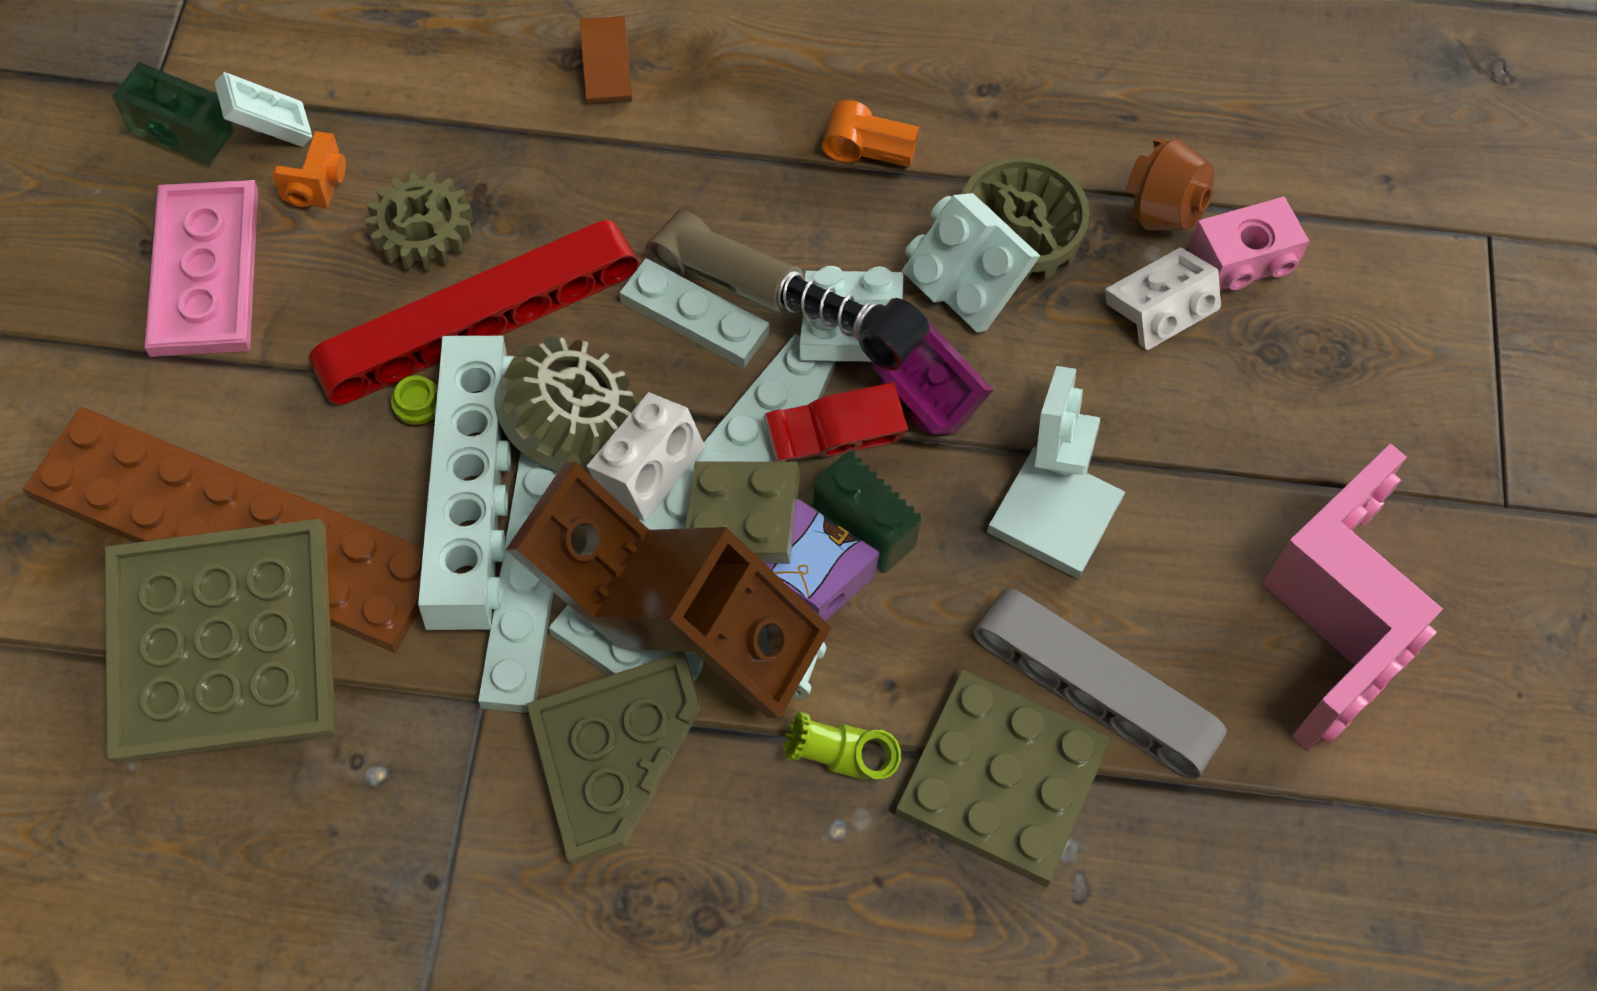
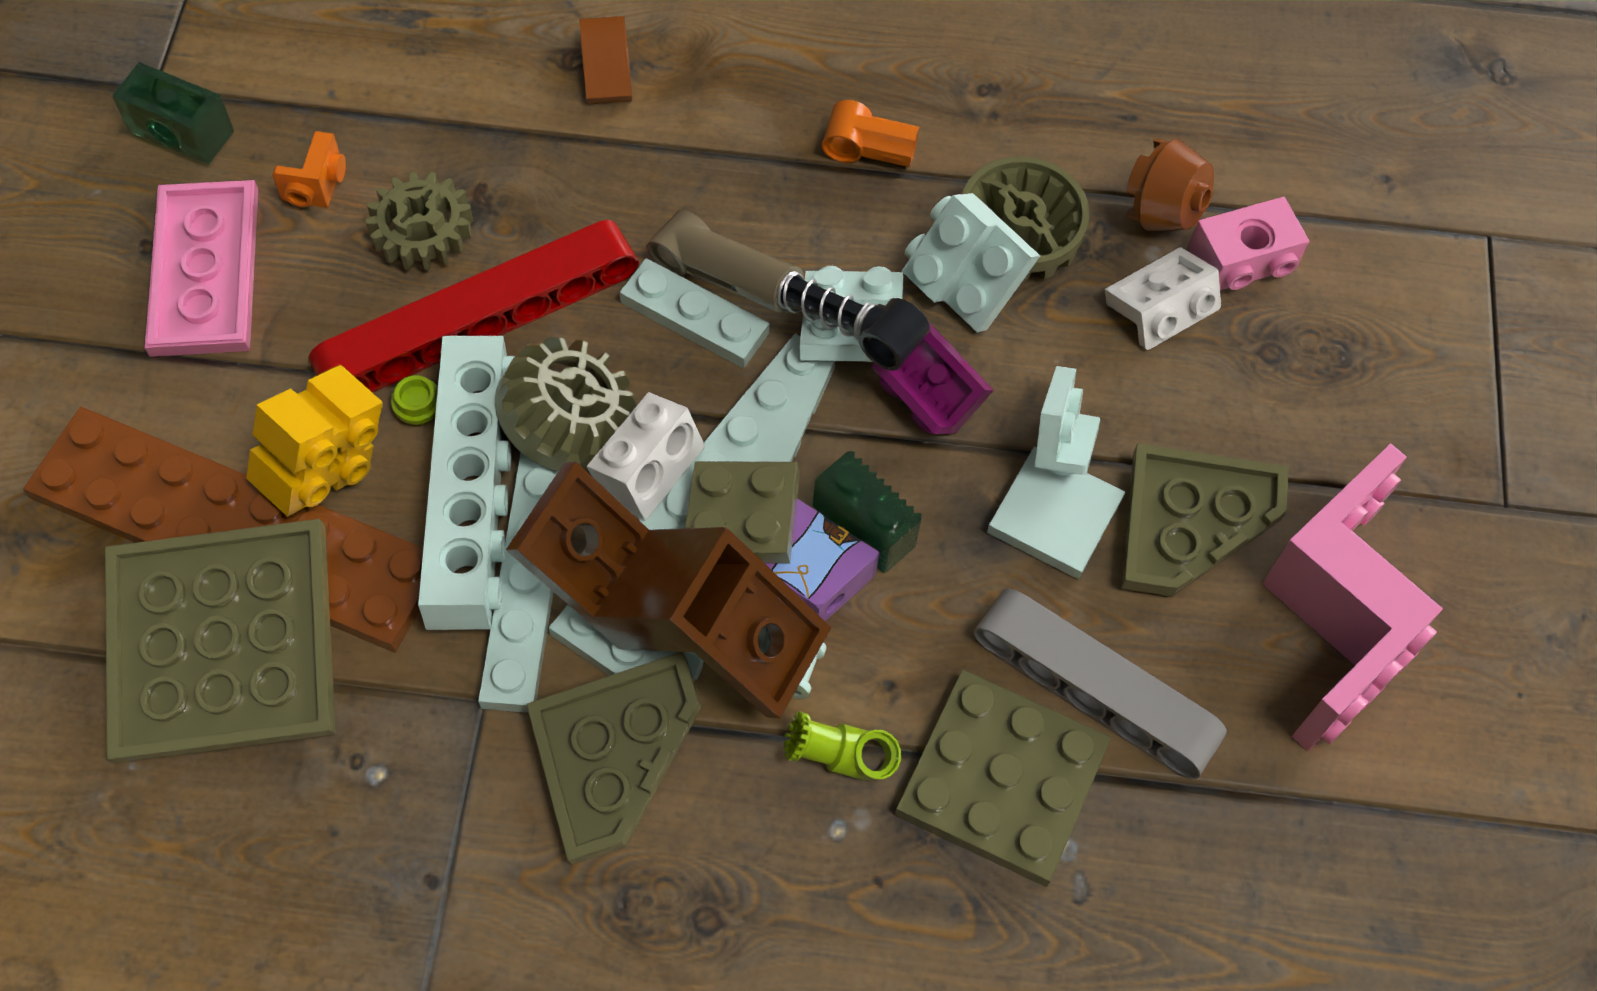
light aqua plate [214,72,312,147] -> none
red piece [764,382,908,462] -> none
none -> yellow brick [246,365,383,517]
none -> olive plate [1121,443,1289,597]

